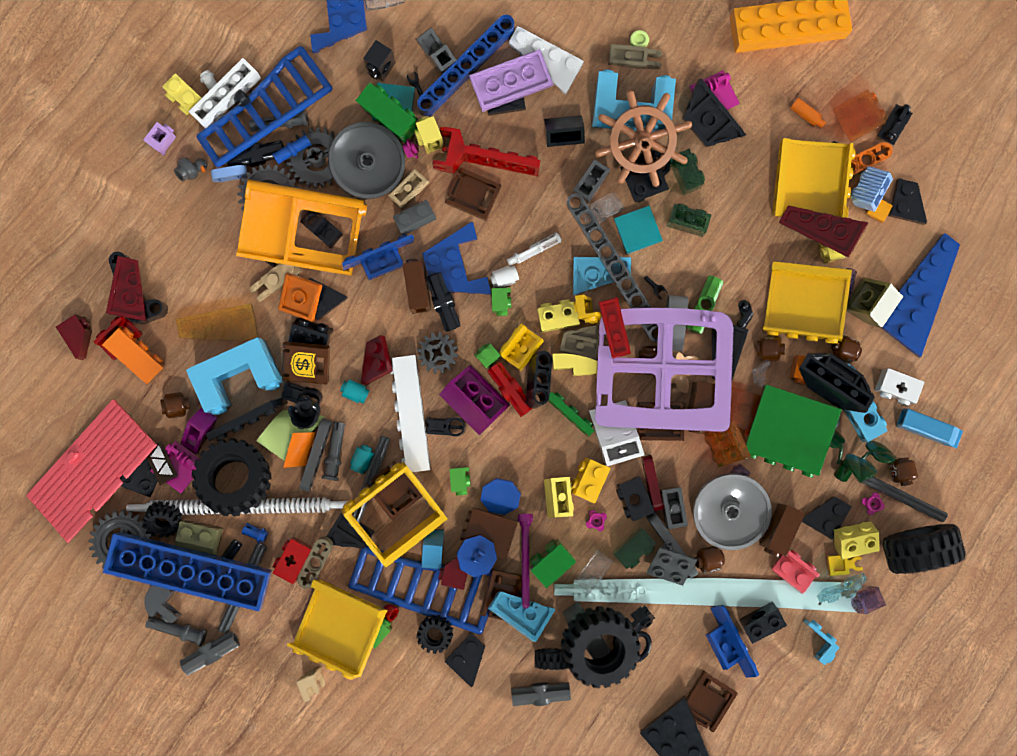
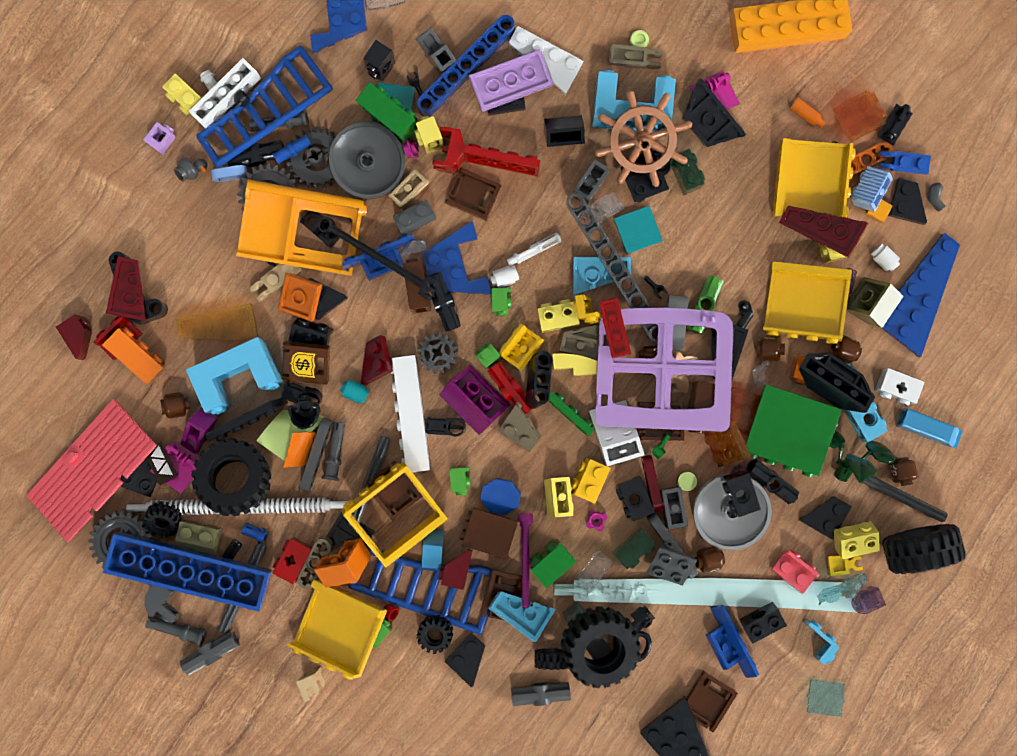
teal brick [350,444,374,474] -> none
blue piece [456,535,497,577] -> none
clear green brick [666,204,711,237] -> none
reddish brown brick [760,503,805,558] -> none
dark pink plate [862,492,885,515] -> none
none -> orange brick [314,538,372,588]
none -> black hinge [318,217,439,300]
none -> clear arm [399,239,426,260]
none -> dark tan wing [498,402,541,452]
none -> green hand [652,433,671,459]
none -> yellowish green tile [677,472,697,491]
none -> black brick [722,469,761,517]
none -> black piece [746,458,800,505]
none -> clear light blue piece [807,680,845,717]
none -> white brick [871,244,900,272]
none -> blue hinge [878,151,931,175]
none -> dark grey arm [927,183,945,212]

